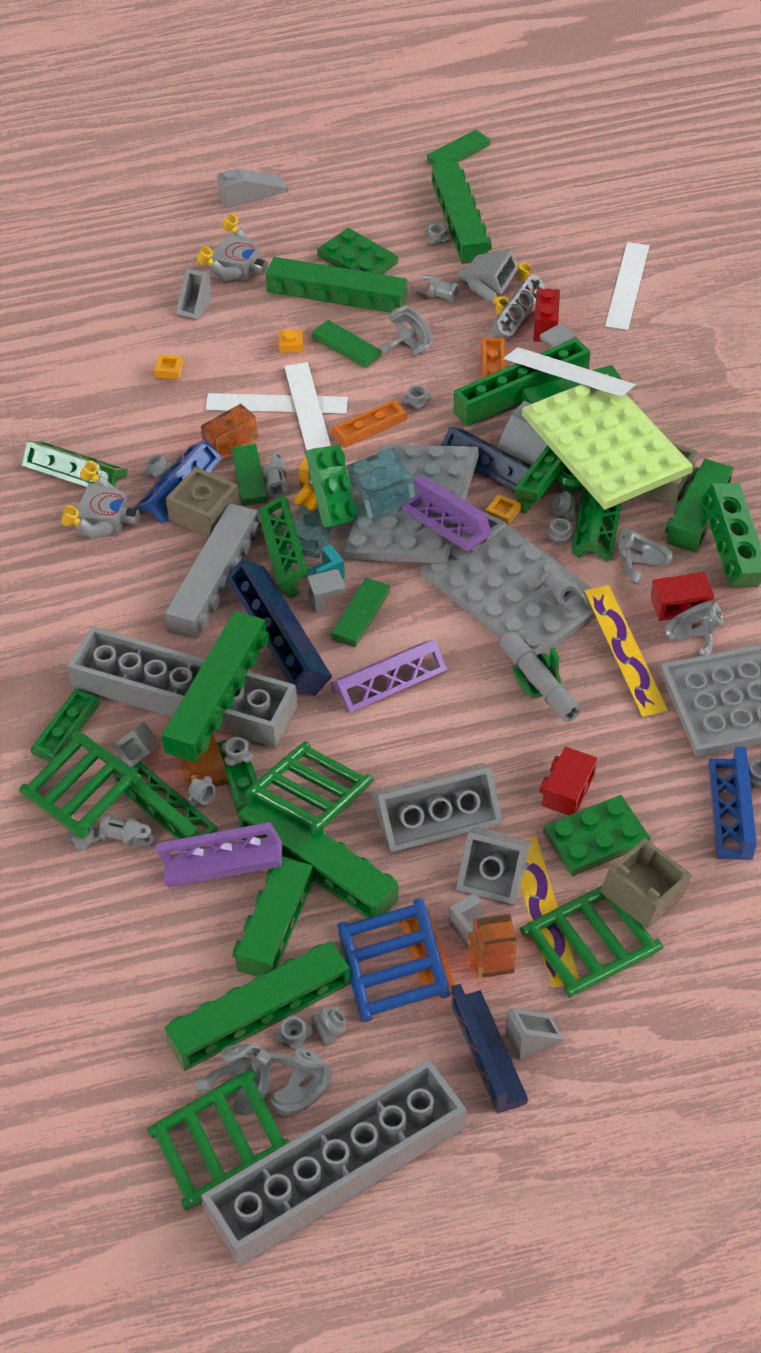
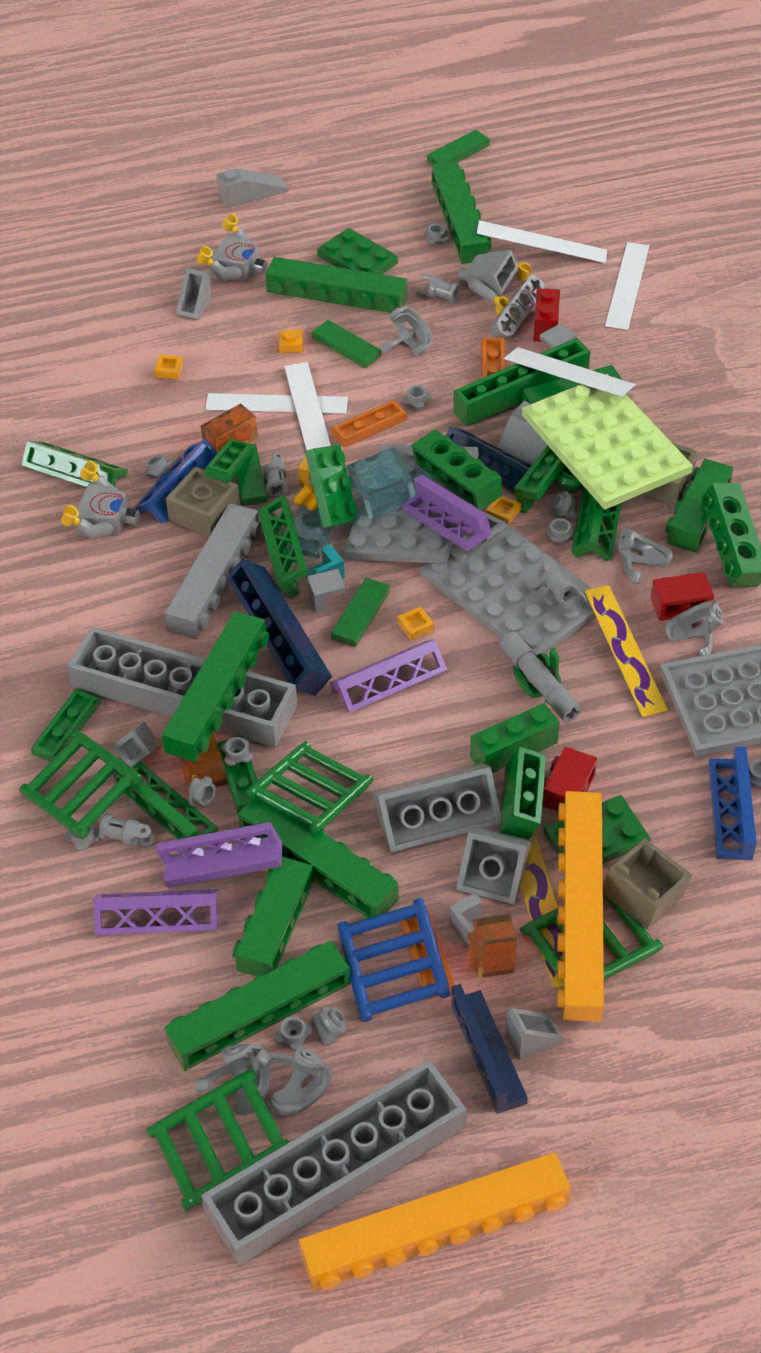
none -> medium lavender fence [93,889,218,935]
none -> green tile [204,438,253,483]
none -> light orange brick [299,1152,571,1291]
none -> light orange plate [397,606,434,641]
none -> green brick [411,429,503,510]
none -> green brick [470,703,560,773]
none -> white sticker [477,220,607,263]
none -> green brick [499,746,546,840]
none -> light orange brick [557,791,604,1022]

